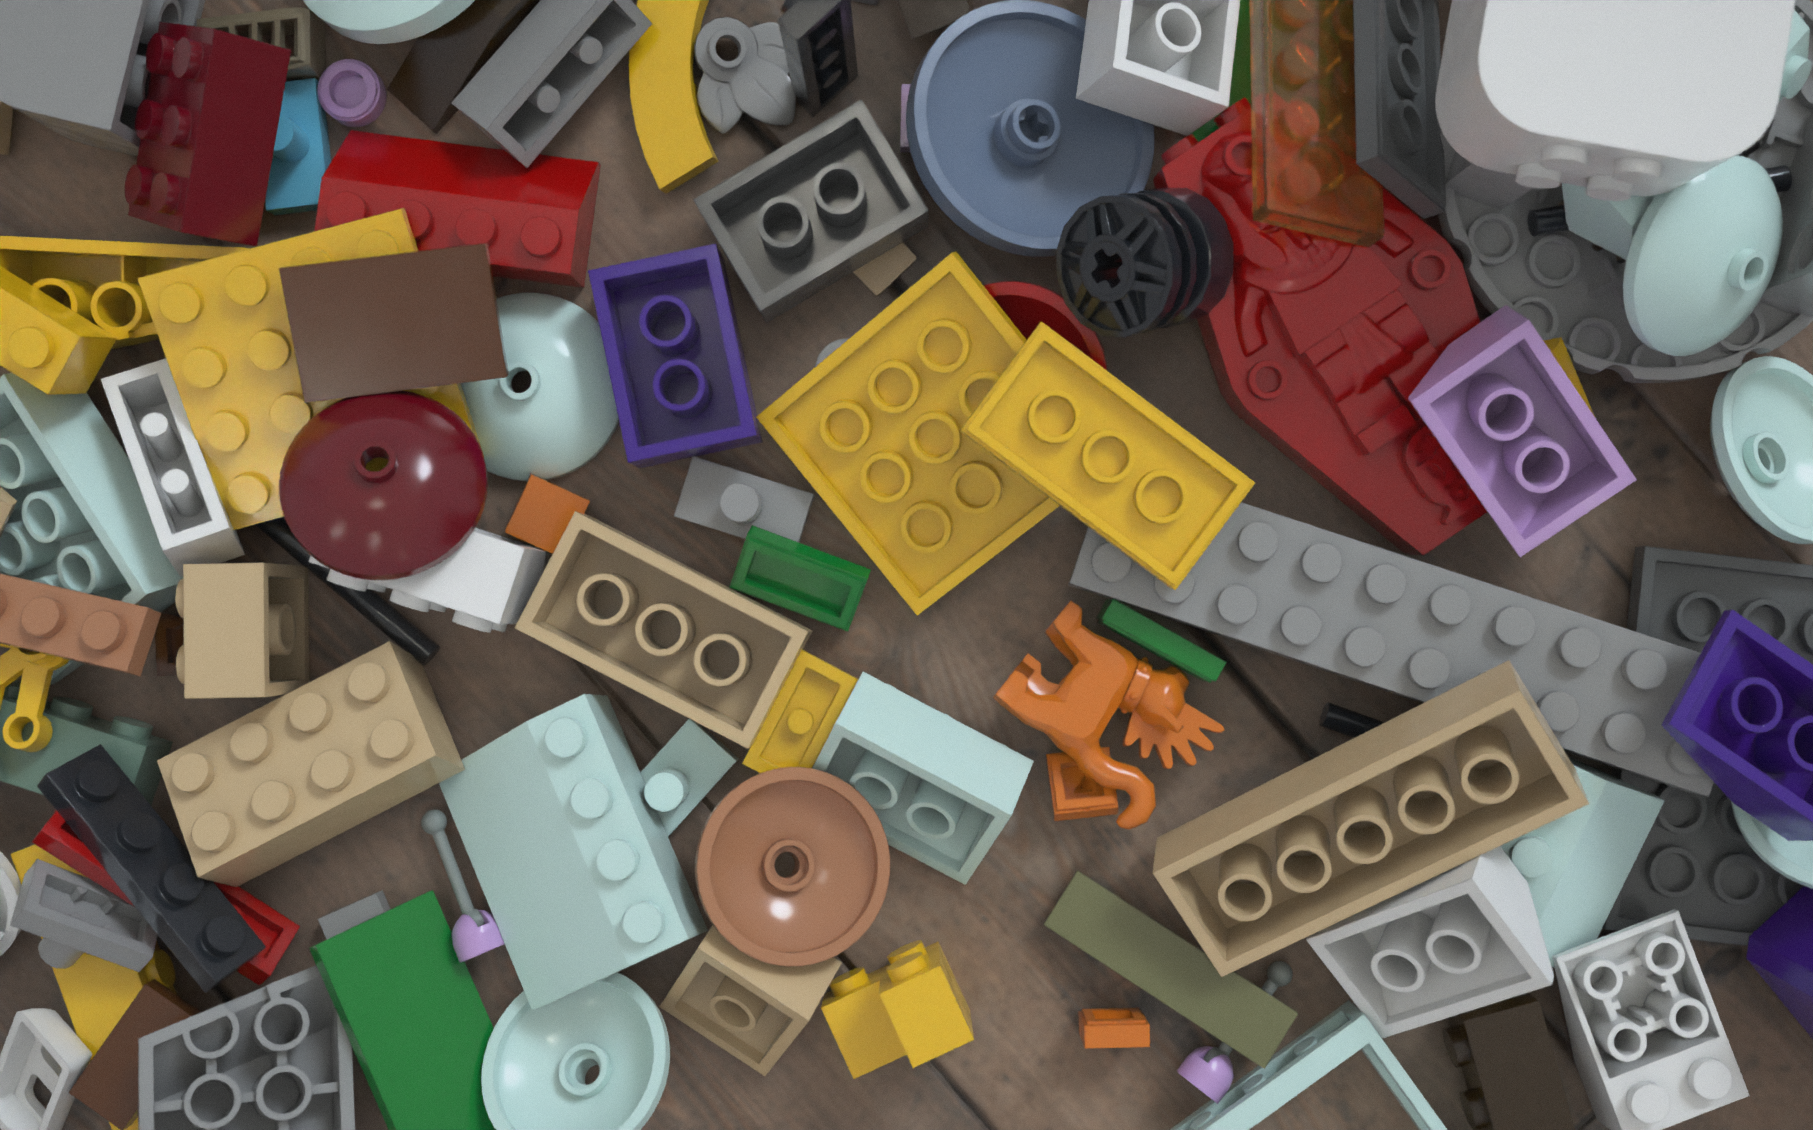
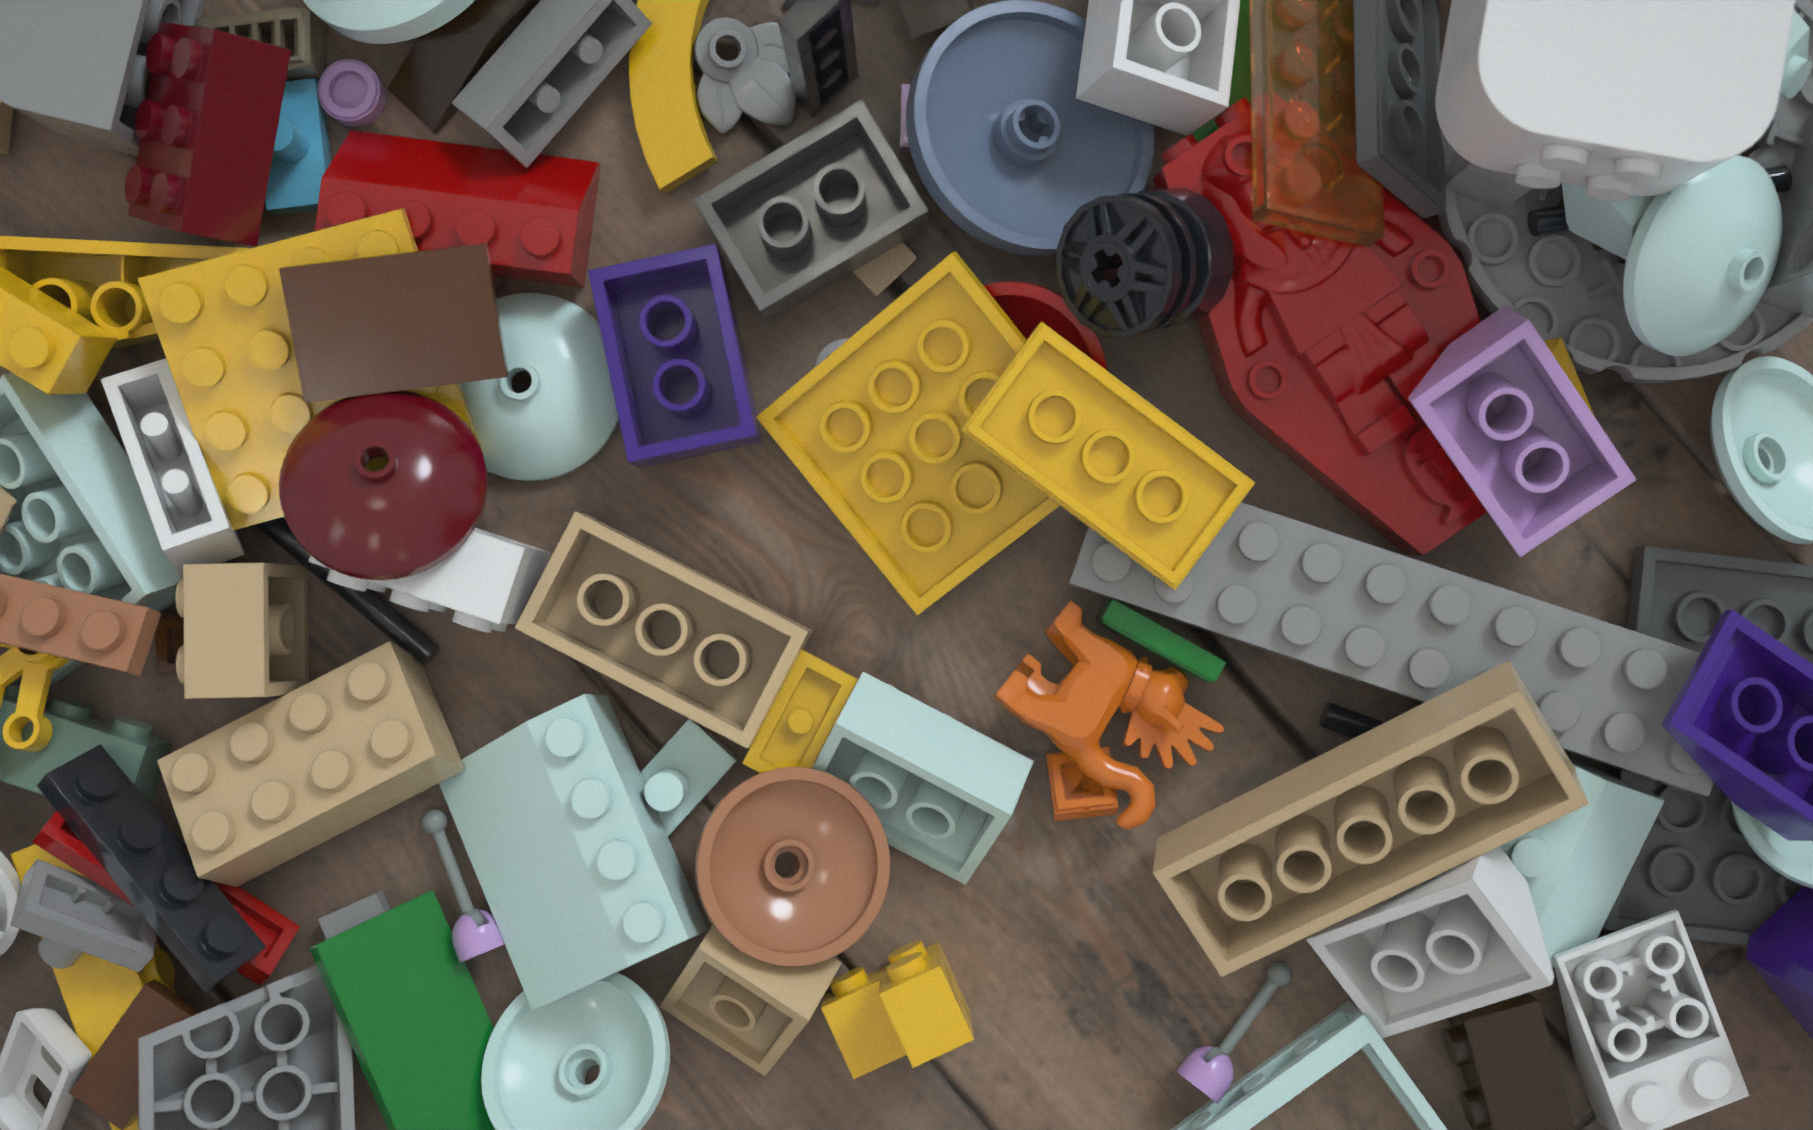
orange tile [504,473,590,554] -> none
light grey tile [674,456,815,543] -> none
green tile [729,525,871,632] -> none
olive tile [1043,870,1299,1069] -> none
orange tile [1078,1008,1150,1049] -> none

